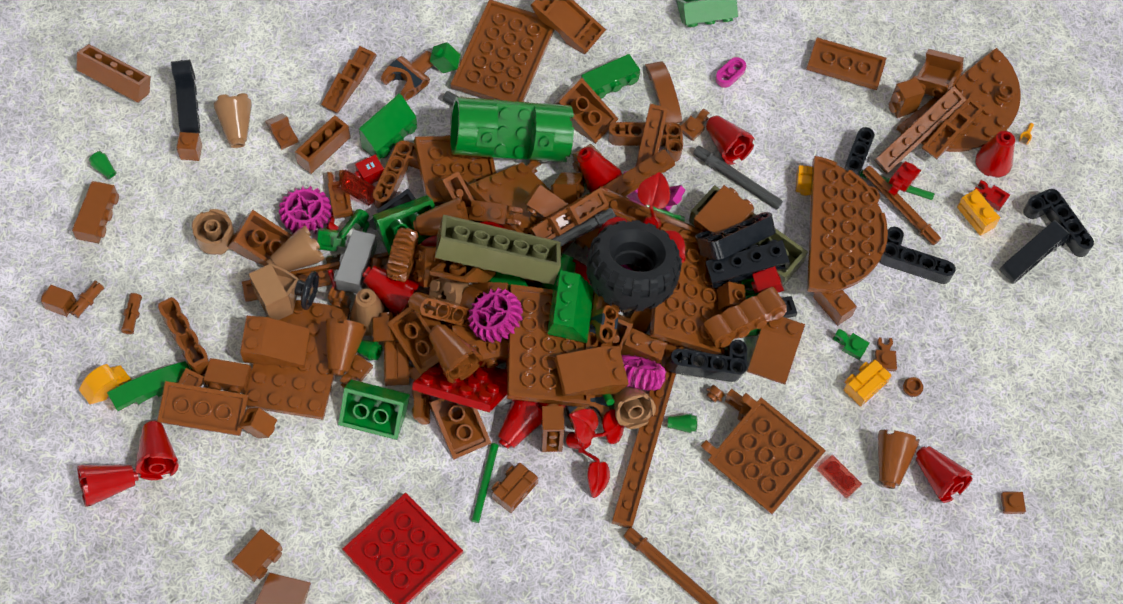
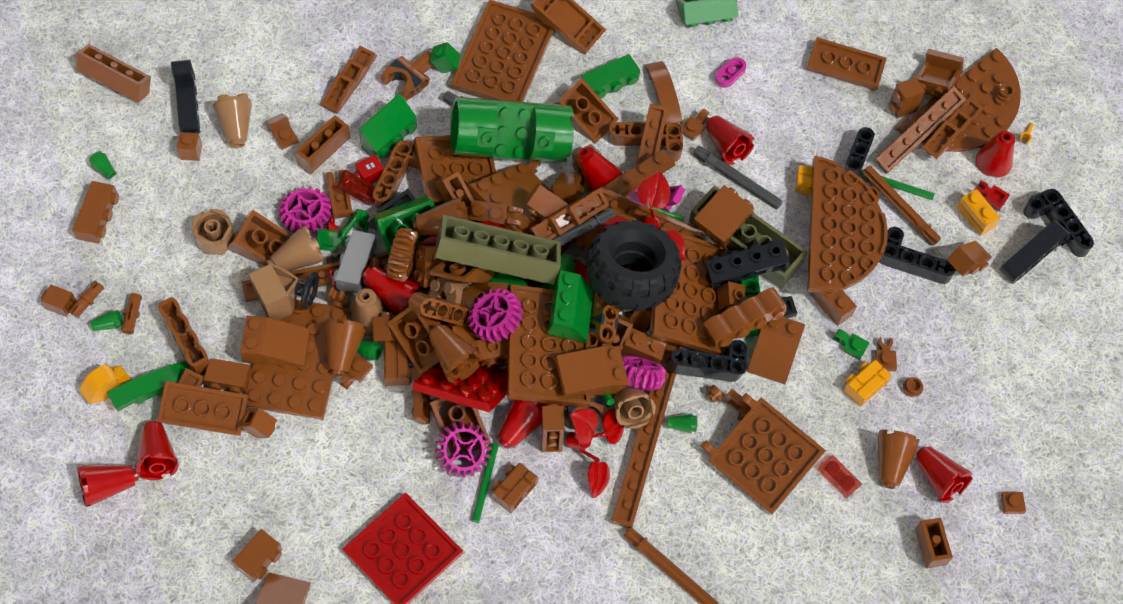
green slope [338,379,410,440] -> none
black beam [696,212,776,260] -> none
red brick [751,266,784,293] -> none
red plate [888,161,921,196] -> none
none -> green cone [90,310,123,332]
none -> dark pink gear [434,421,491,478]
none -> dark orange brick [915,517,953,569]
none -> dark orange brick [947,241,992,276]

